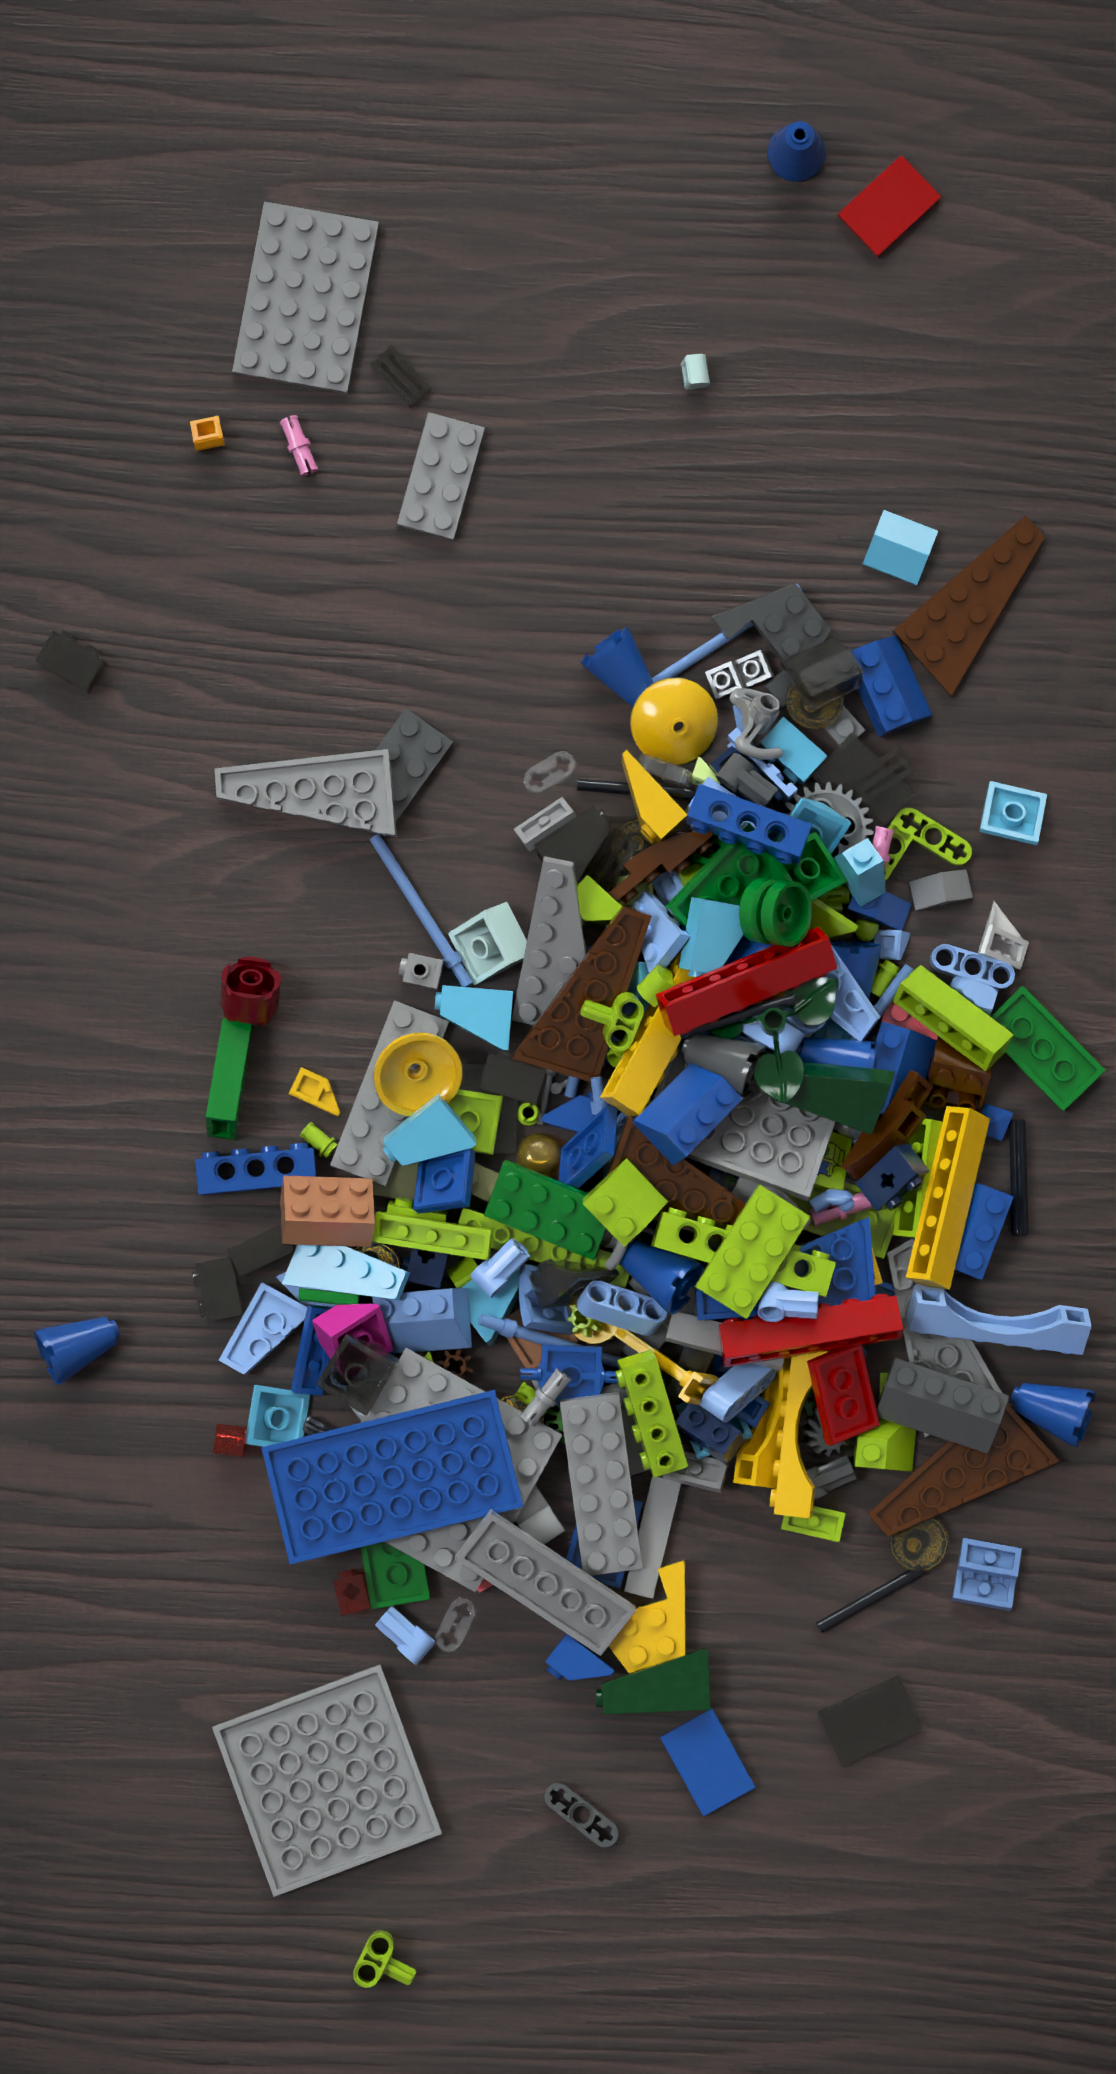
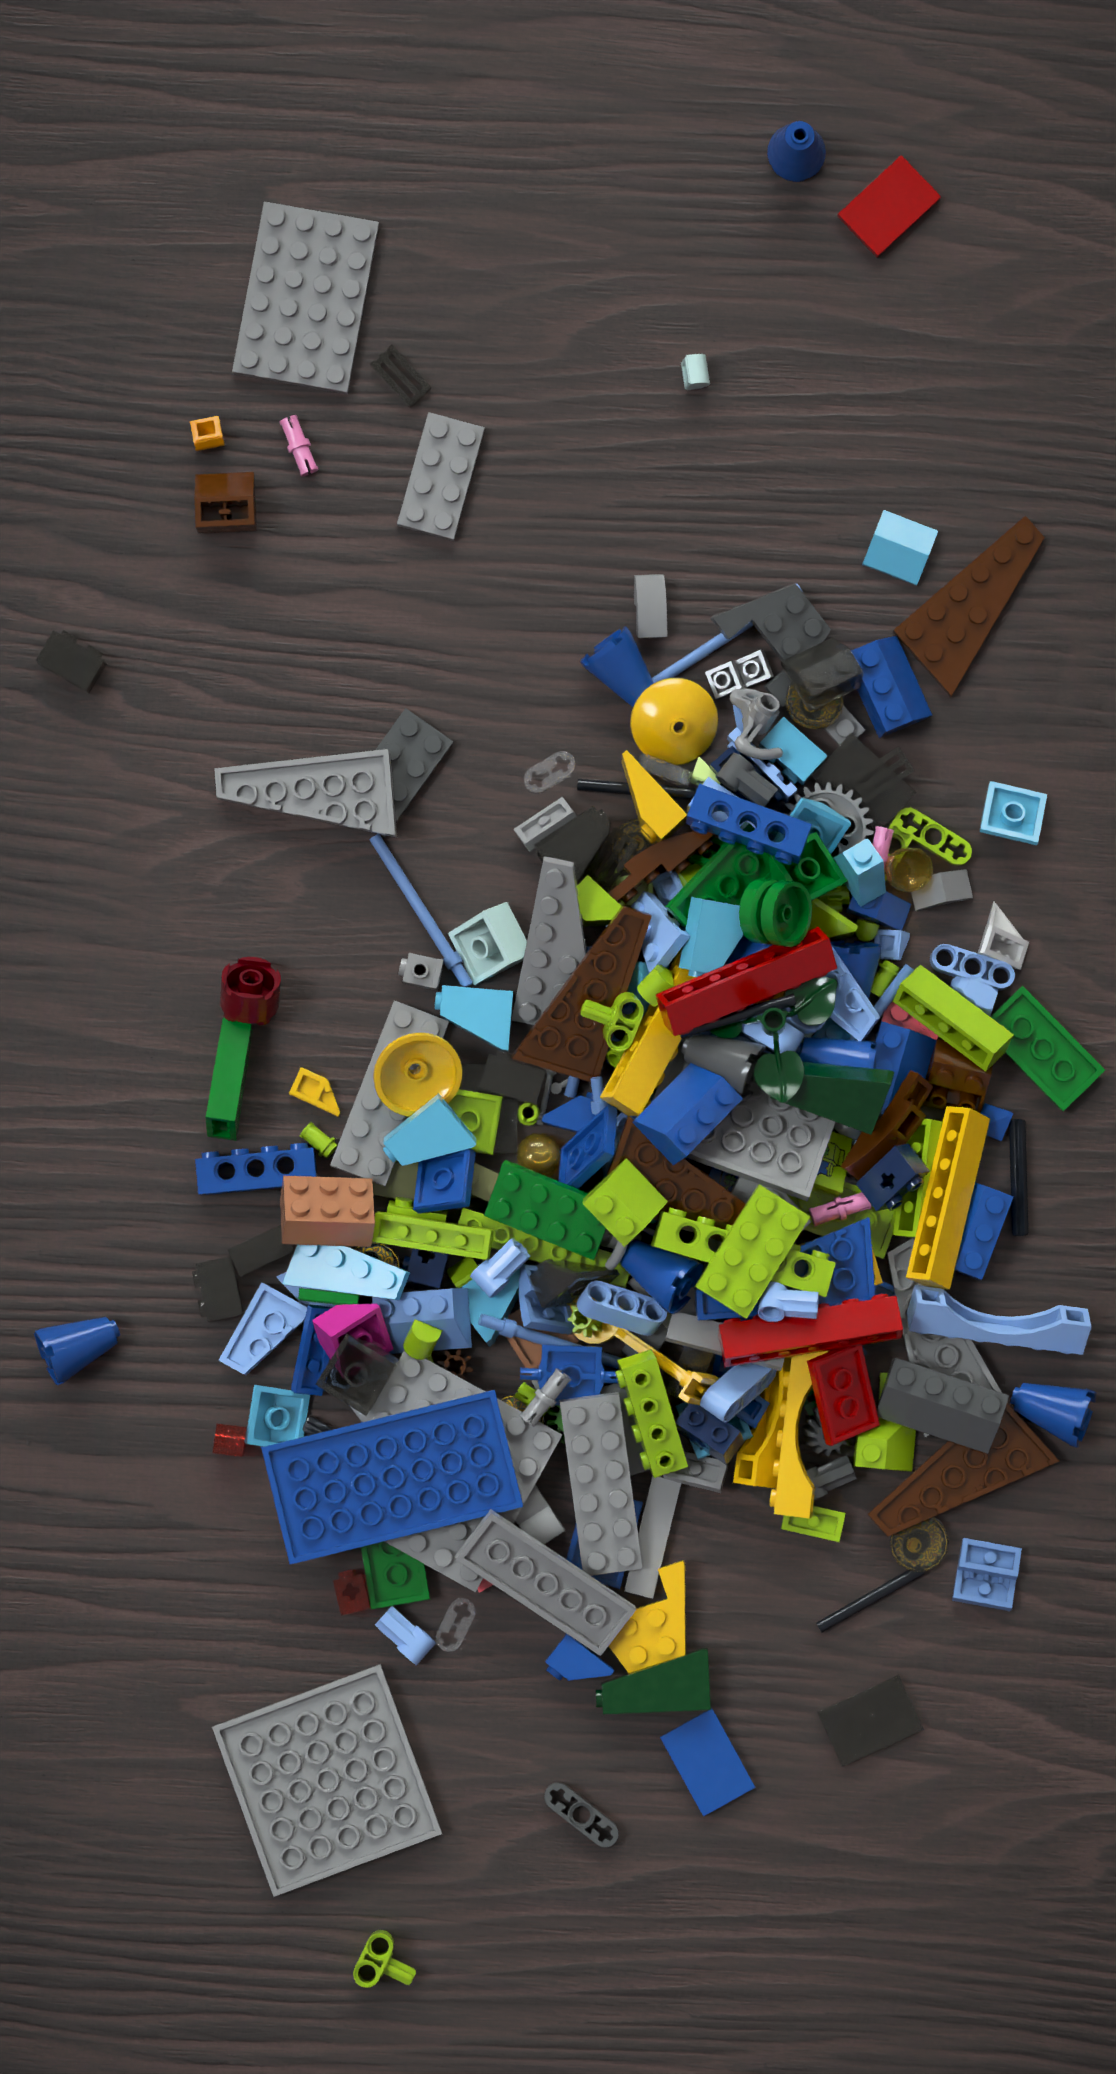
medium blue arm [809,1189,855,1214] -> none
none -> reddish brown slope [194,472,257,533]
none -> lime brick [403,1319,442,1360]
none -> light grey slope [634,574,667,638]
none -> clear yellow hair [885,848,933,892]

